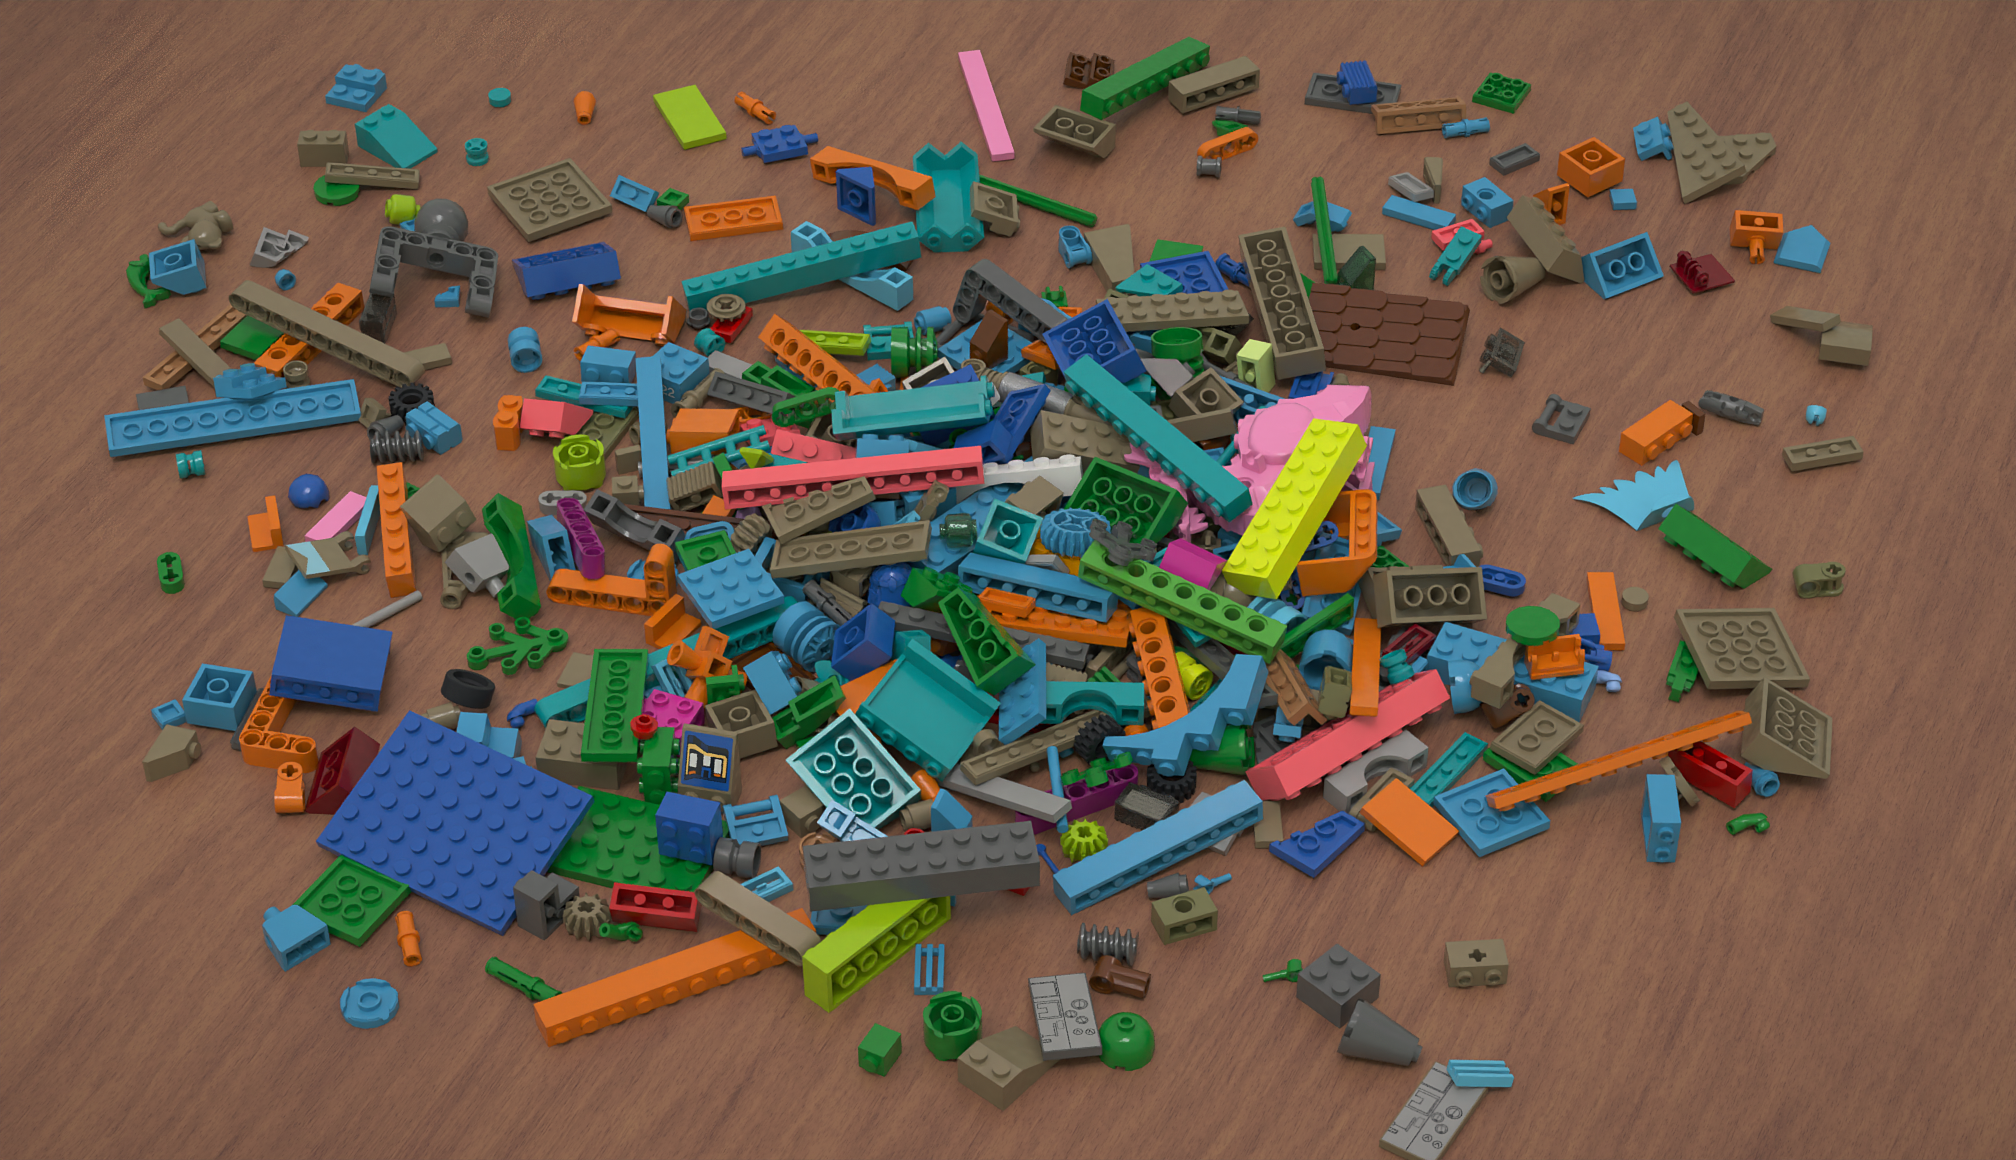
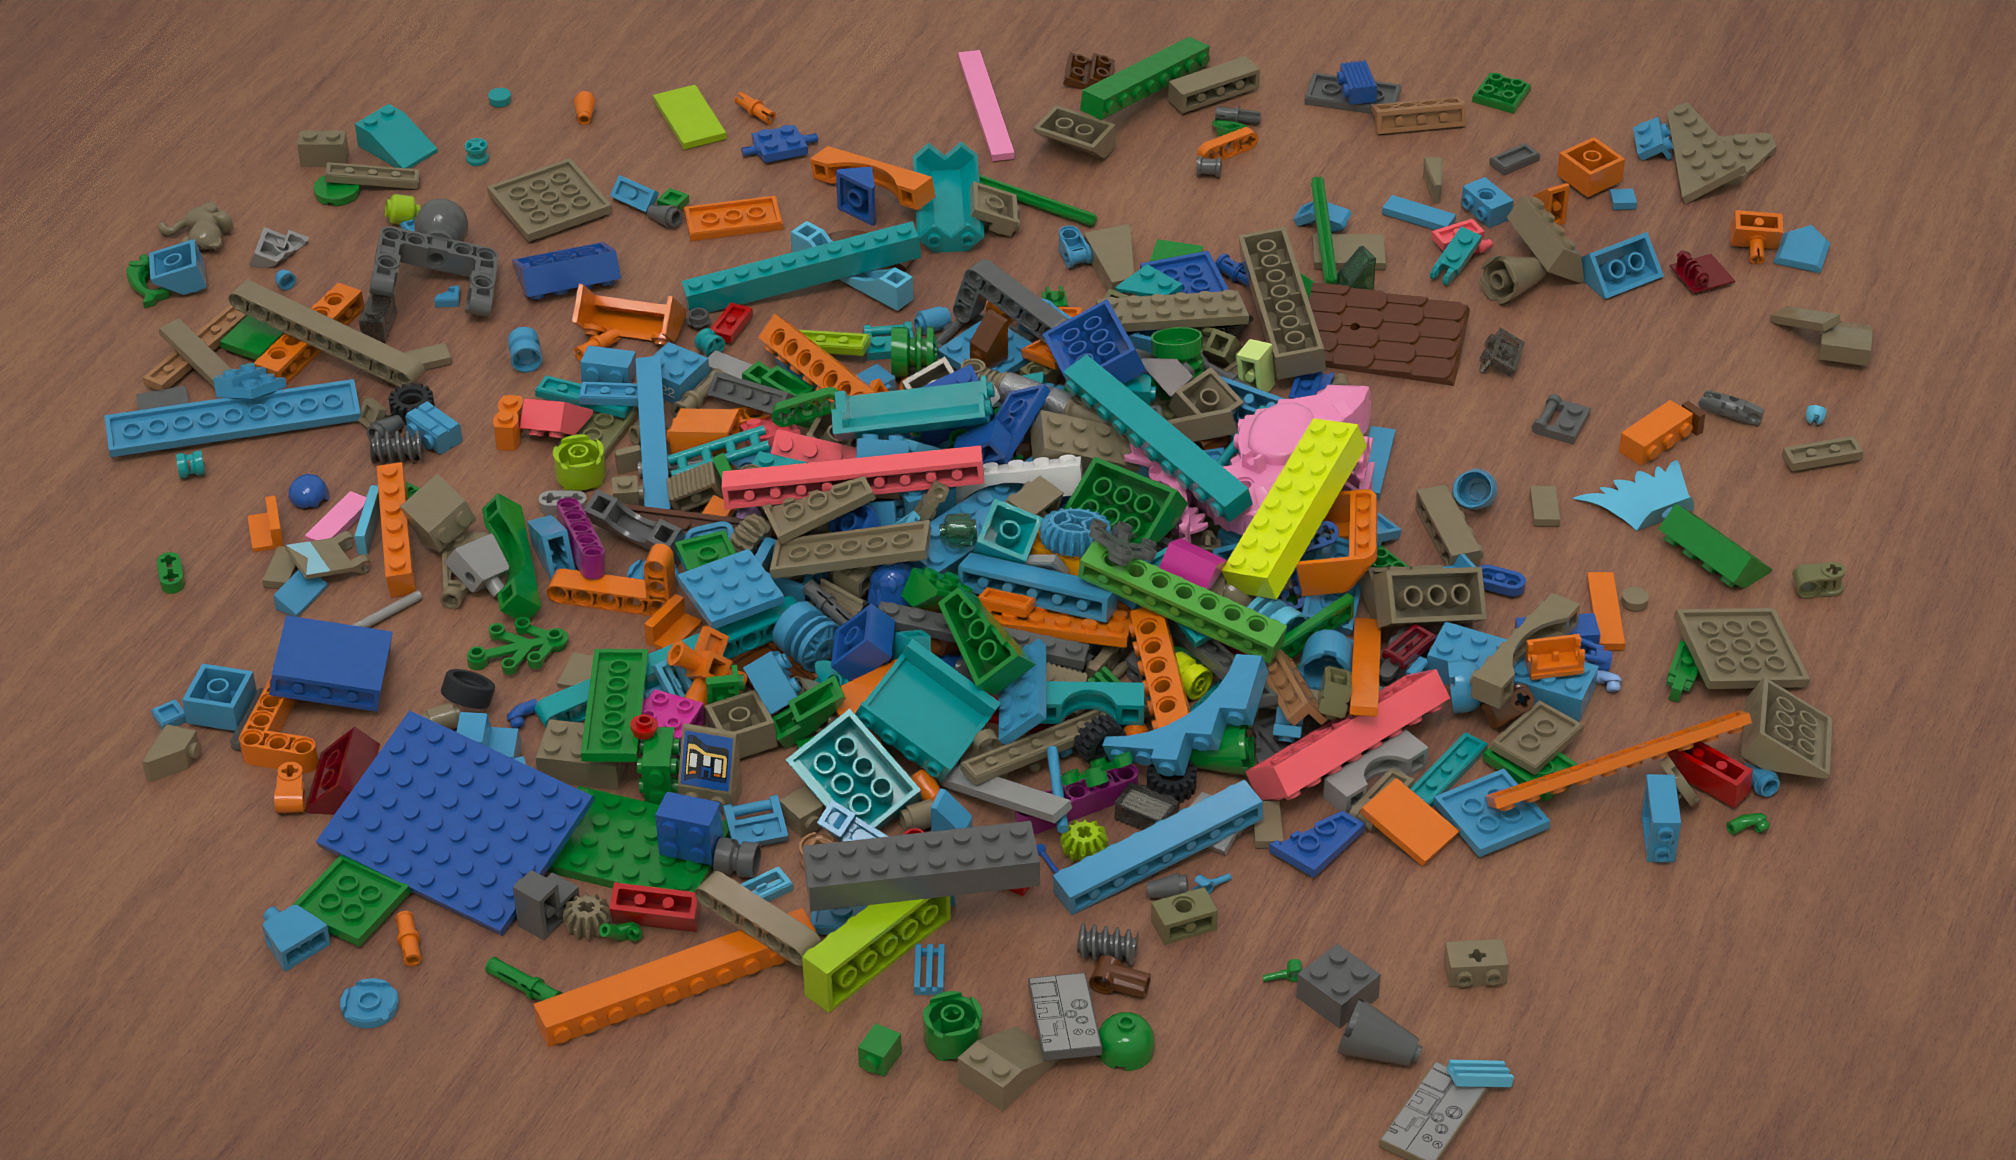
dark tan wheel [283,361,311,389] -> none
dark azure plate [325,64,387,112] -> none
dark tan gear [707,294,745,322] -> none
lime slope [739,447,774,469] -> none
teal wheel [1379,649,1415,685] -> none
light grey tile [1388,172,1434,202] -> none
dark azure pin [1442,117,1490,138] -> none
green tile [1505,606,1560,646] -> none
none -> dark tan tile [1530,486,1560,526]

